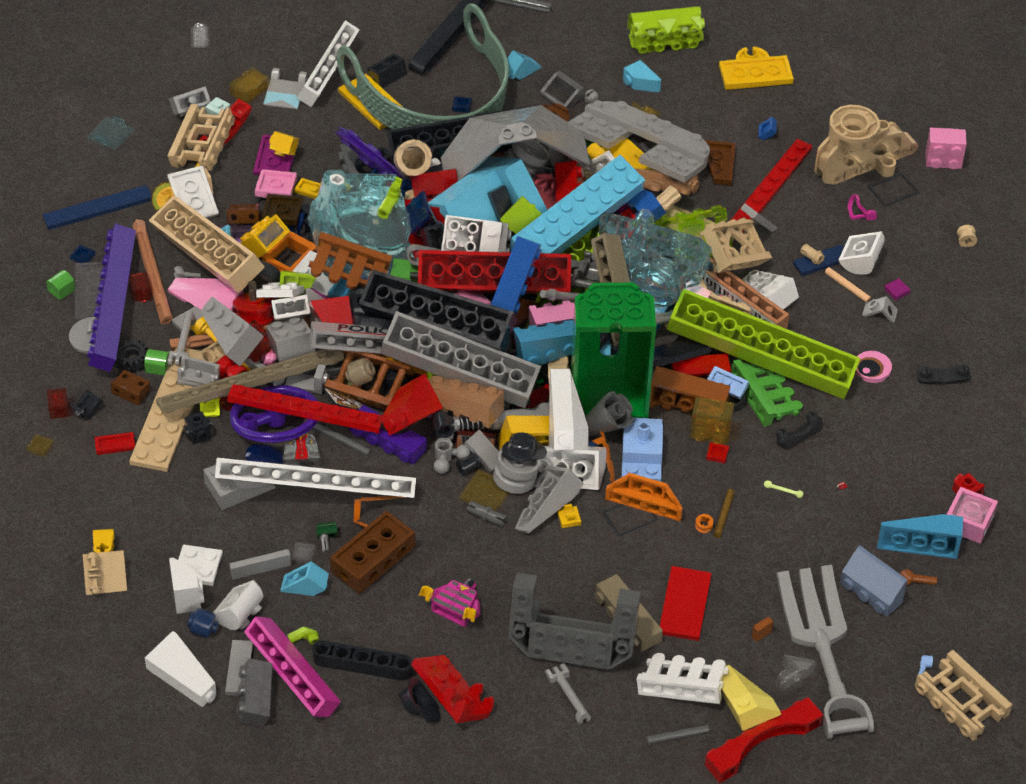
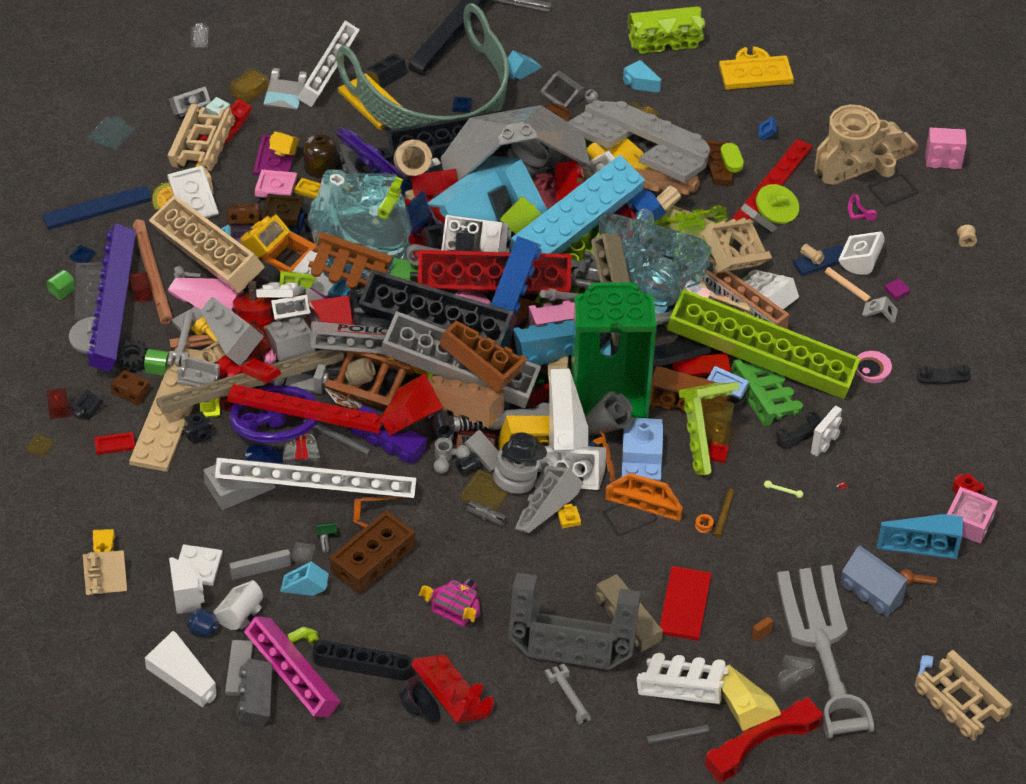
none -> red tile [240,358,281,383]
none -> dark brown cylinder [303,134,339,178]
none -> dark orange wedge [439,321,527,393]
none -> black brick [455,233,475,251]
none -> lime bracket [678,382,739,475]
none -> lime tile [720,143,744,172]
none -> lime shield [756,184,799,224]
none -> white plate [811,406,842,457]

